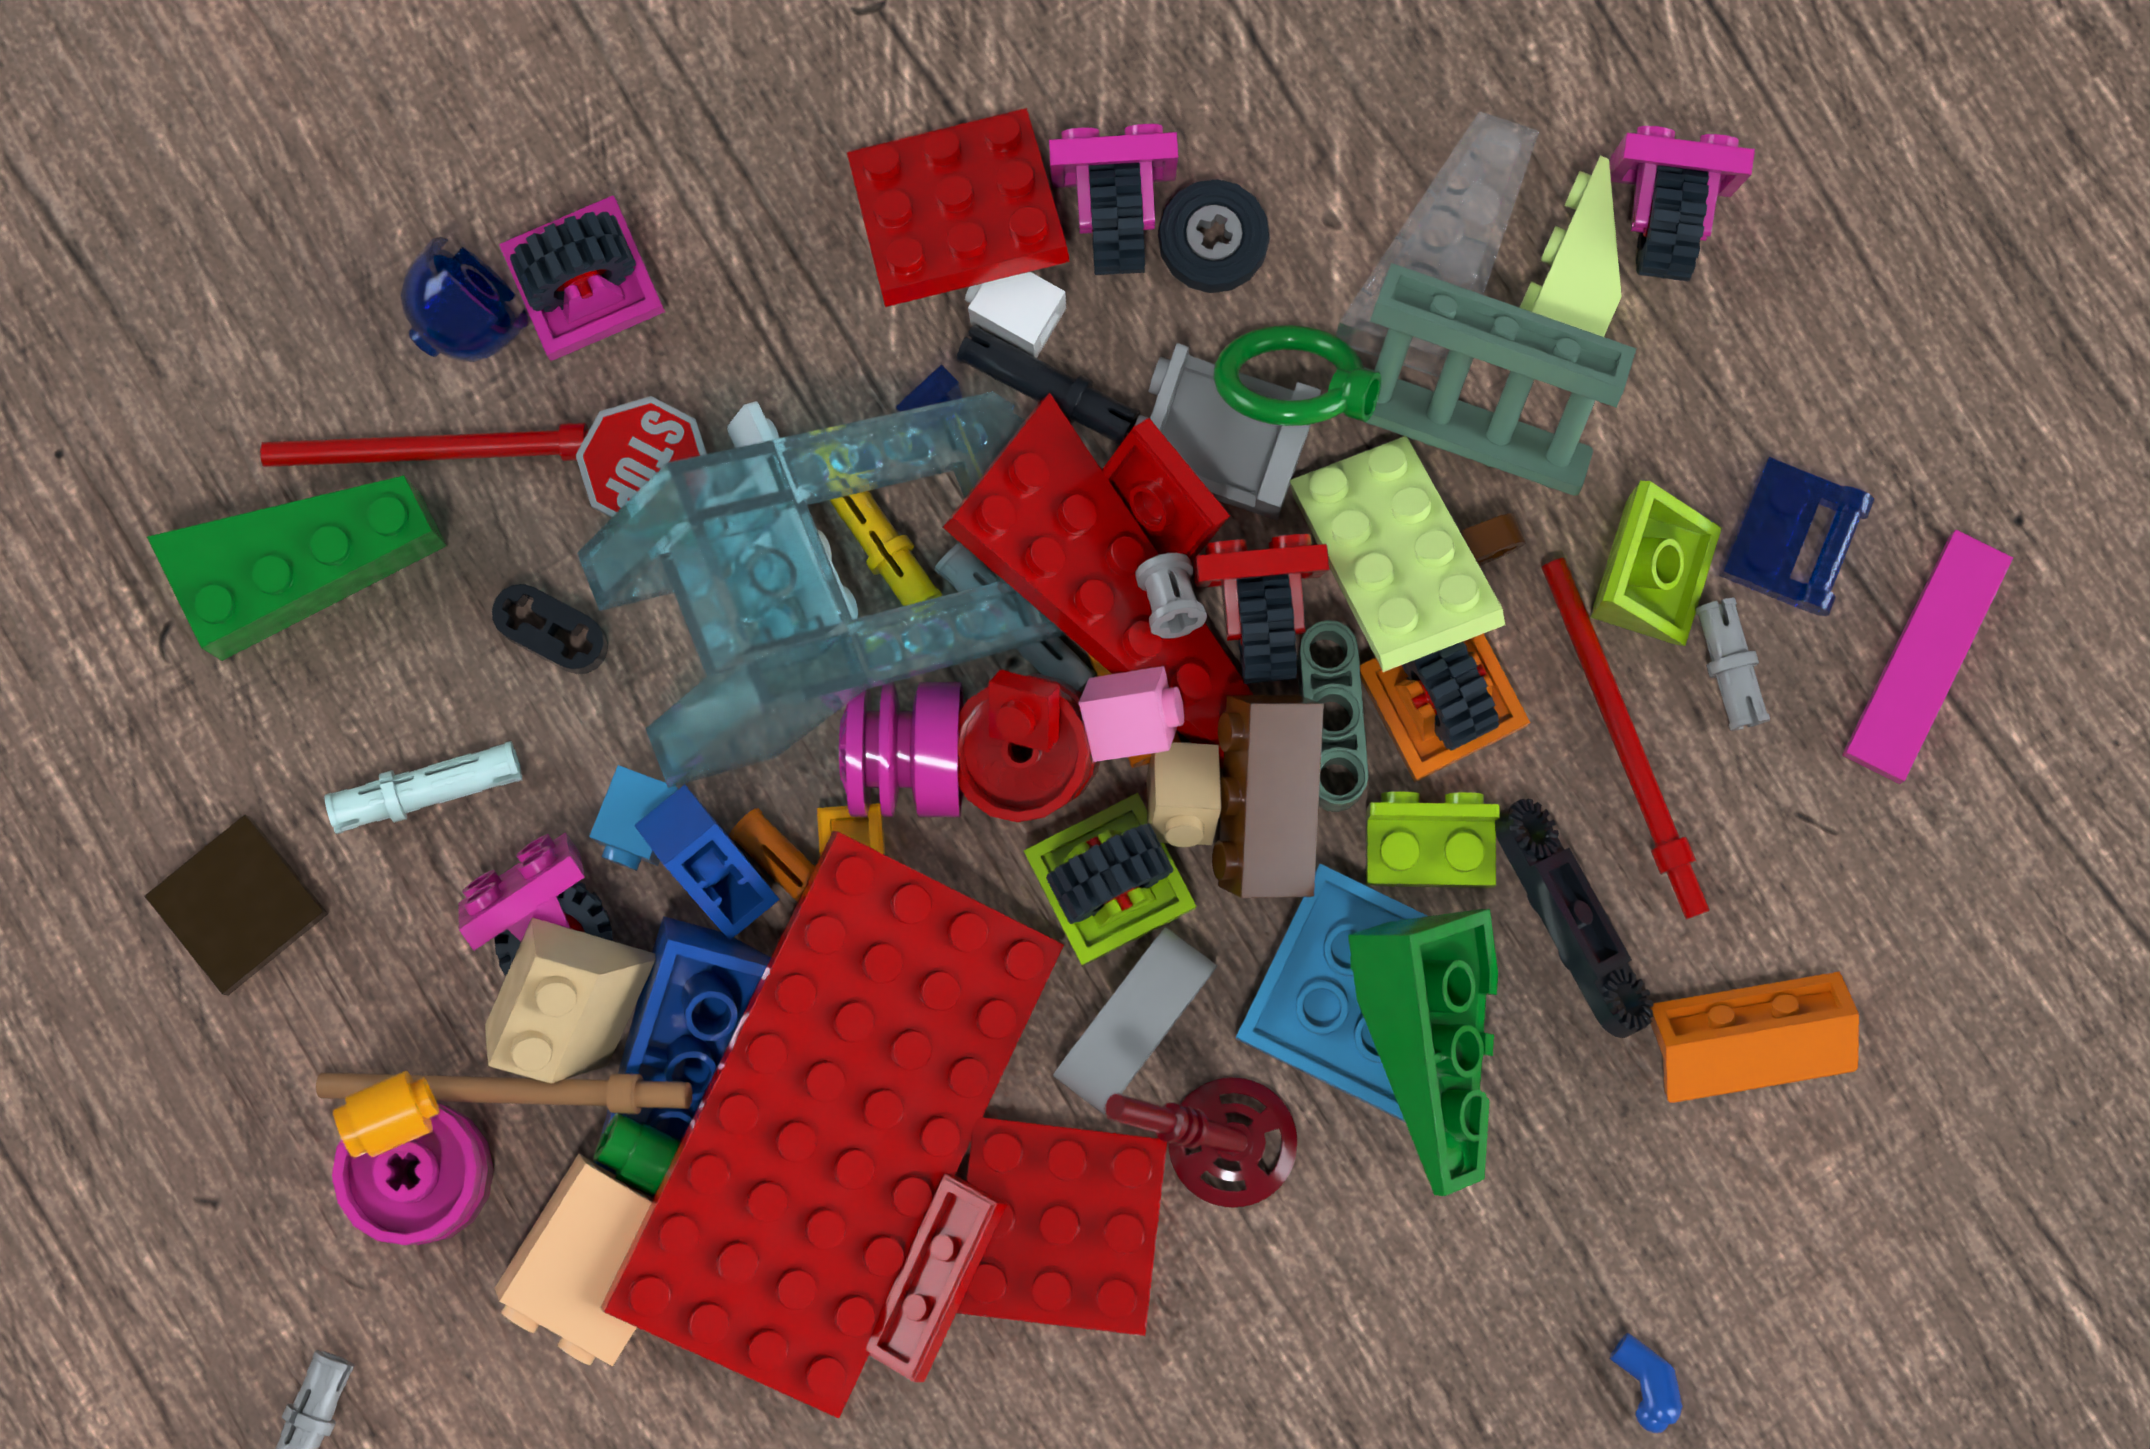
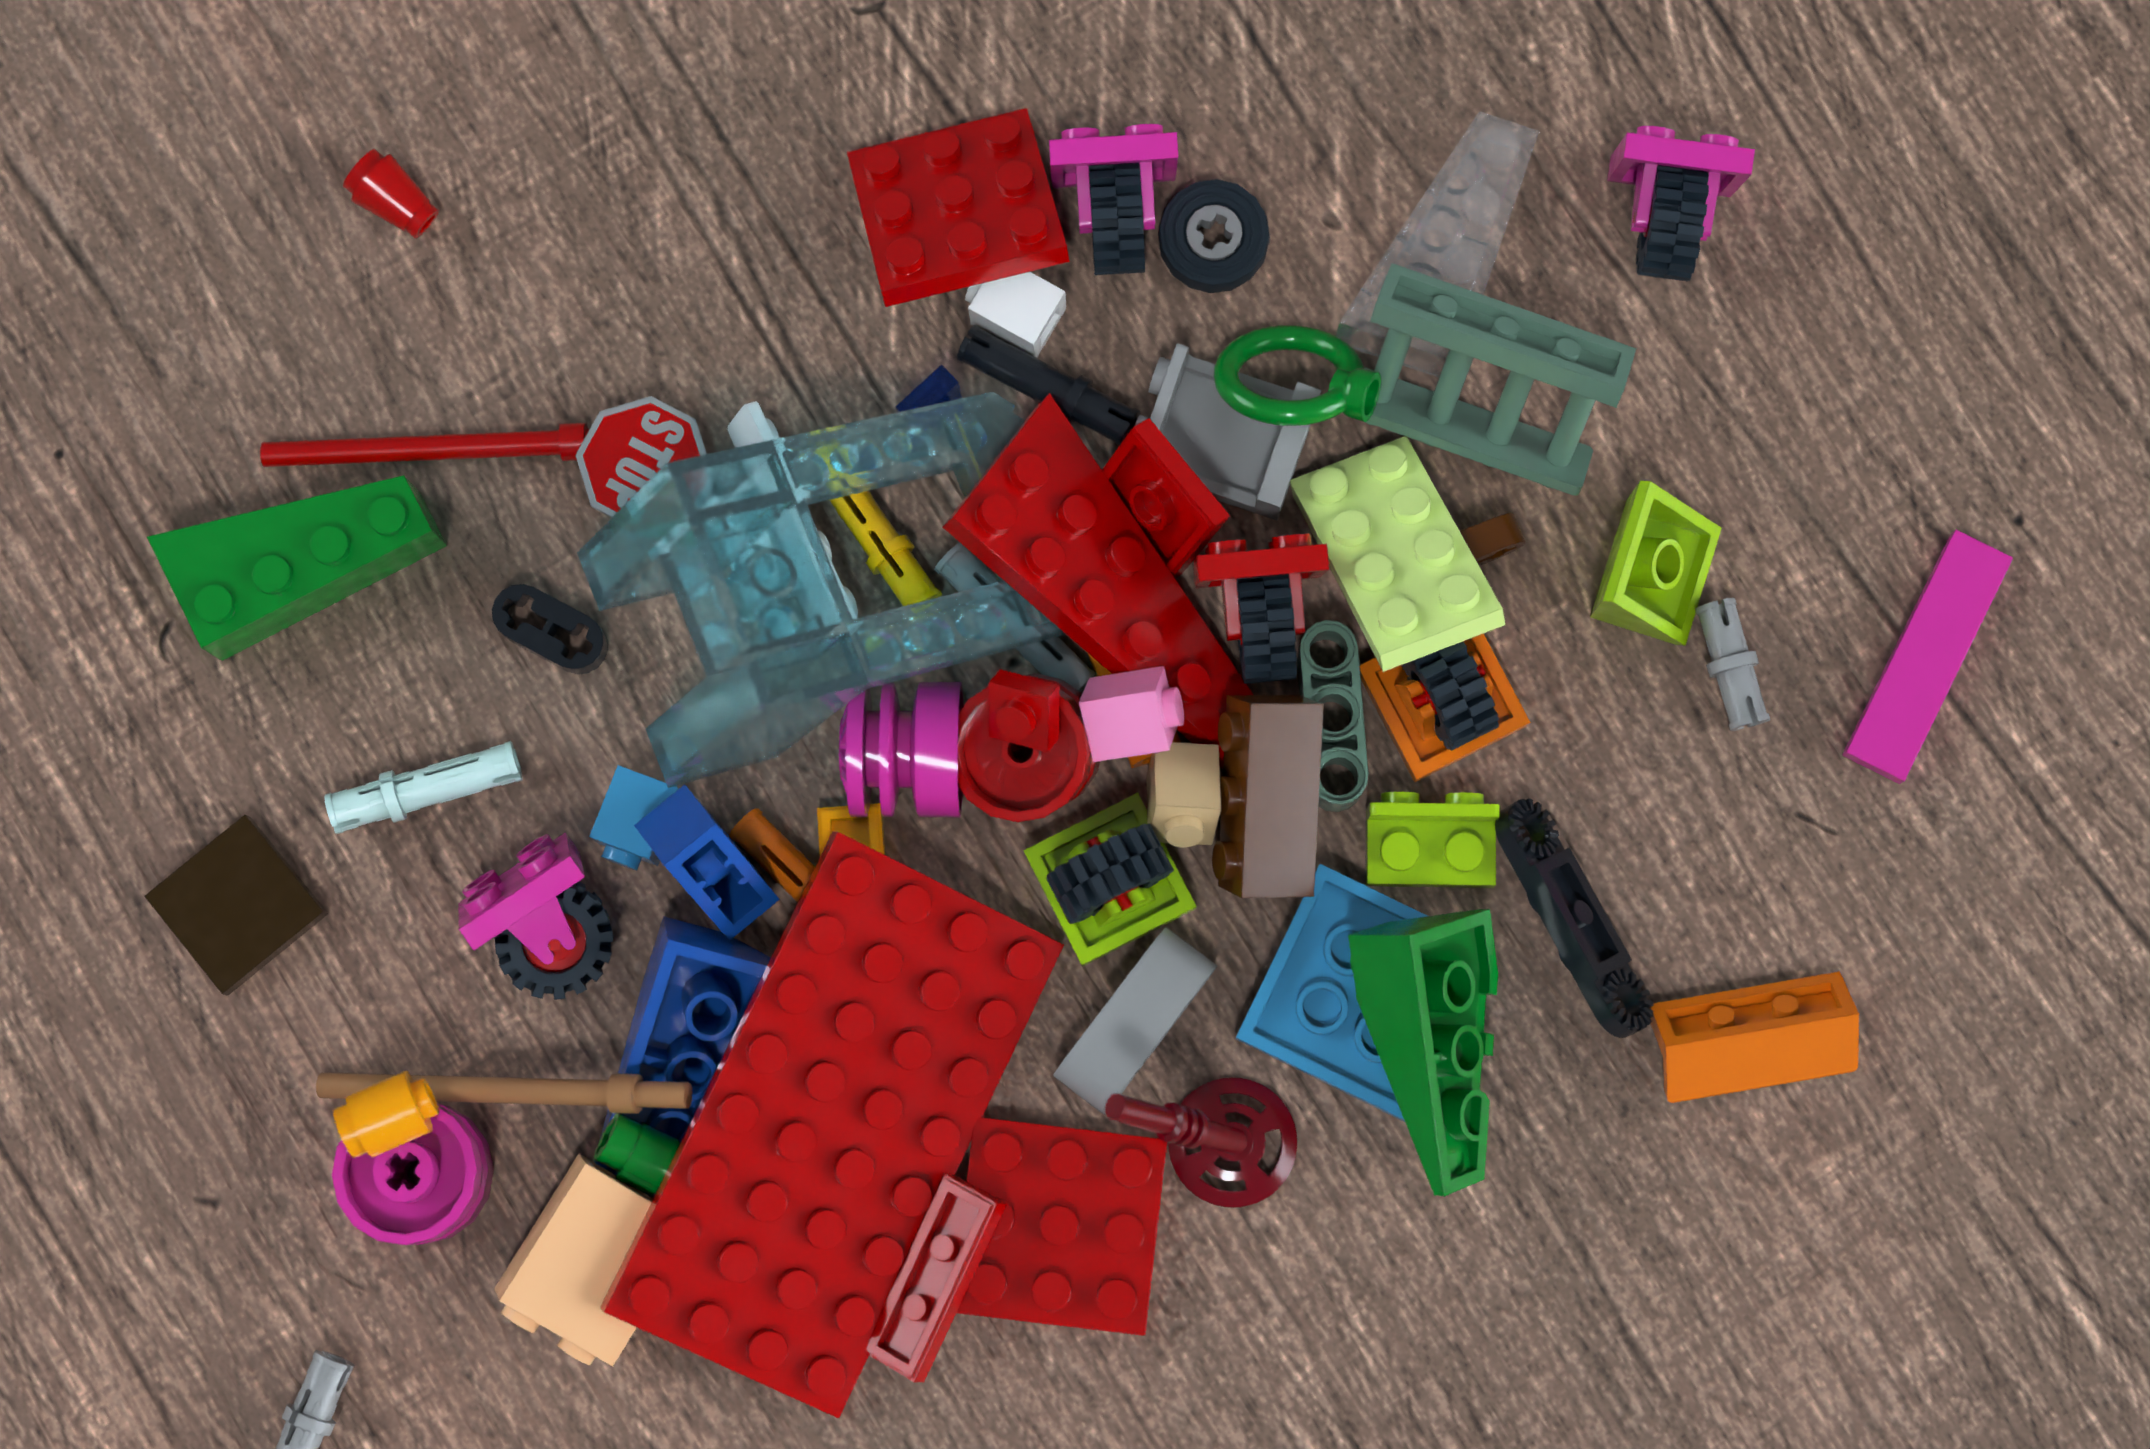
clear blue cylinder [401,237,528,362] -> none
tan slope [485,918,656,1083] -> none
plate [499,195,665,361] -> none
light grey bush [1135,553,1207,638] -> none
yellowish green slope [1520,156,1622,337] -> none
red bar [1541,557,1710,920] -> none
blue arm [1609,1333,1683,1433] -> none
clear blue plate [1719,457,1875,616] -> none
none -> red cone [343,149,439,239]

